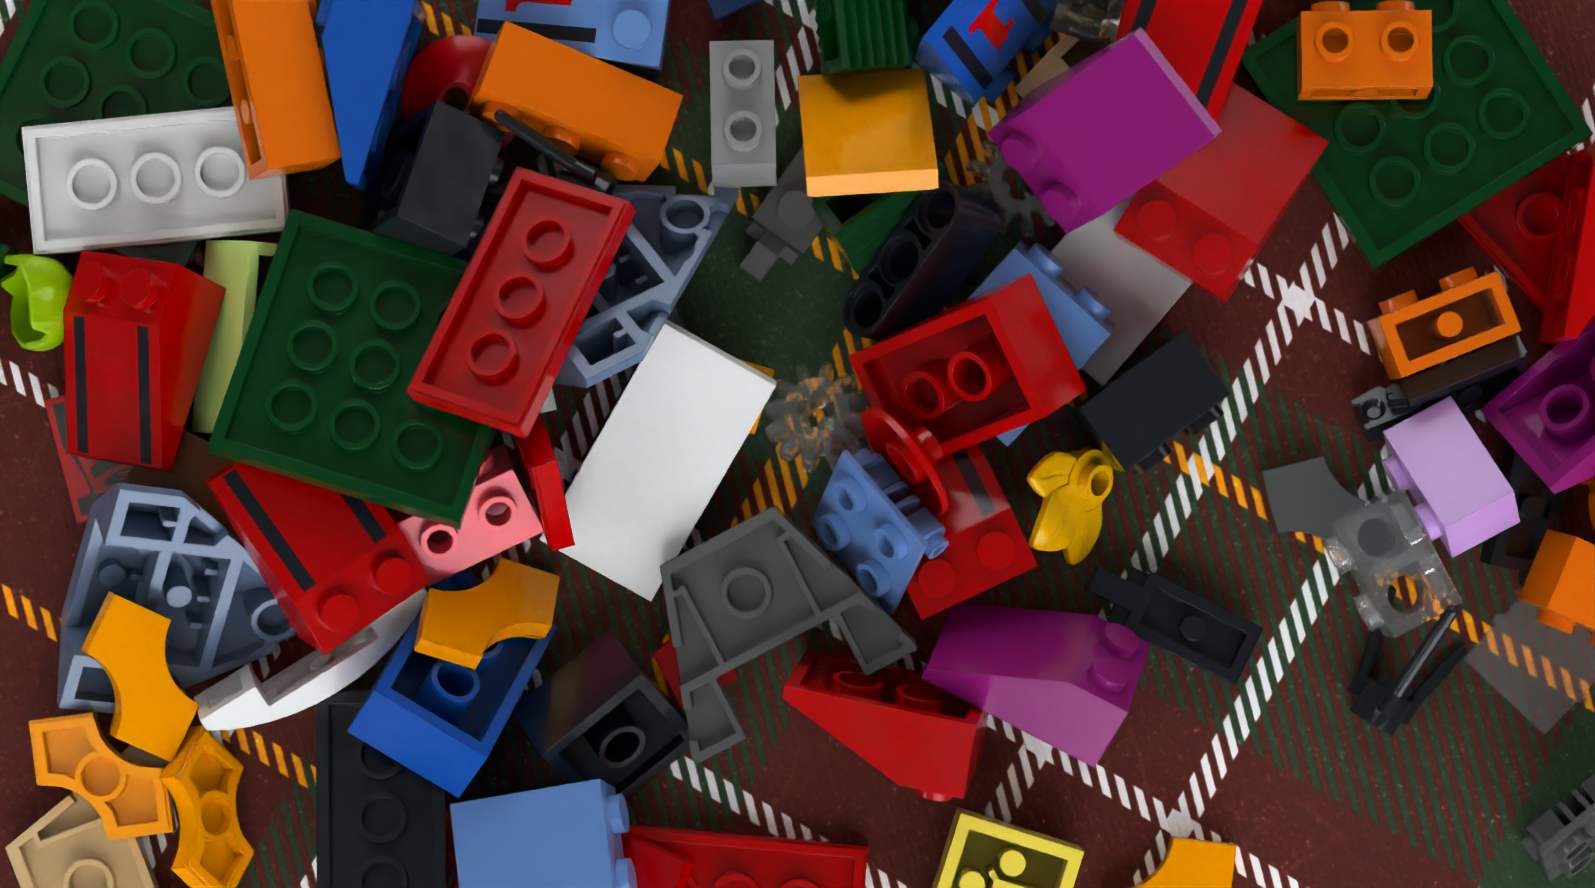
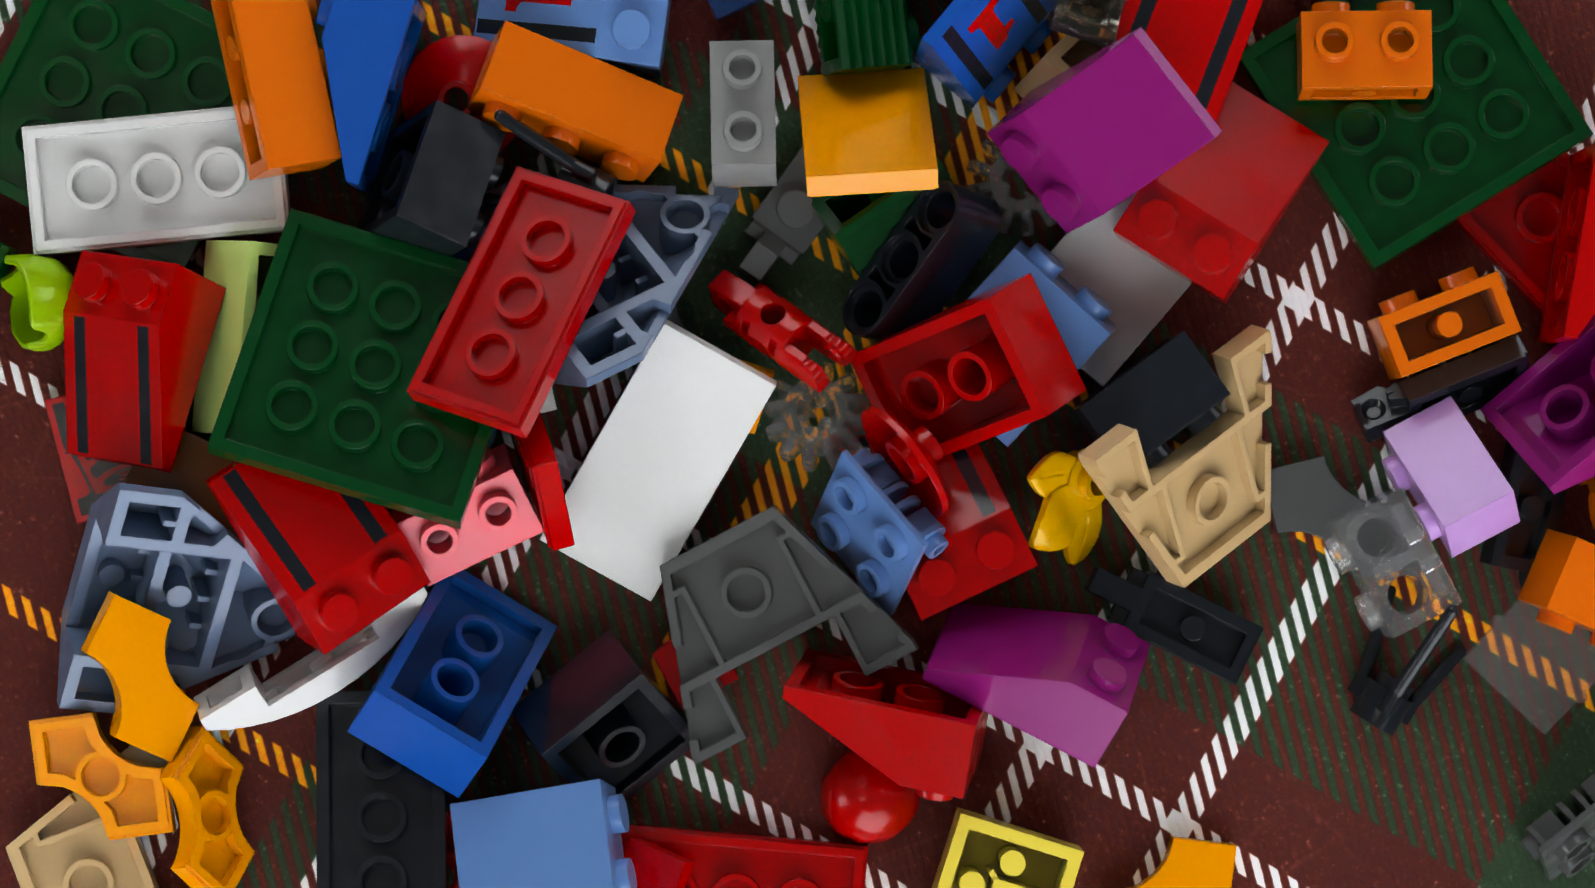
light orange tile [414,557,560,670] -> none
none -> red hinge [708,270,858,393]
none -> red hair [820,750,920,844]
none -> tan wing [1078,324,1272,588]

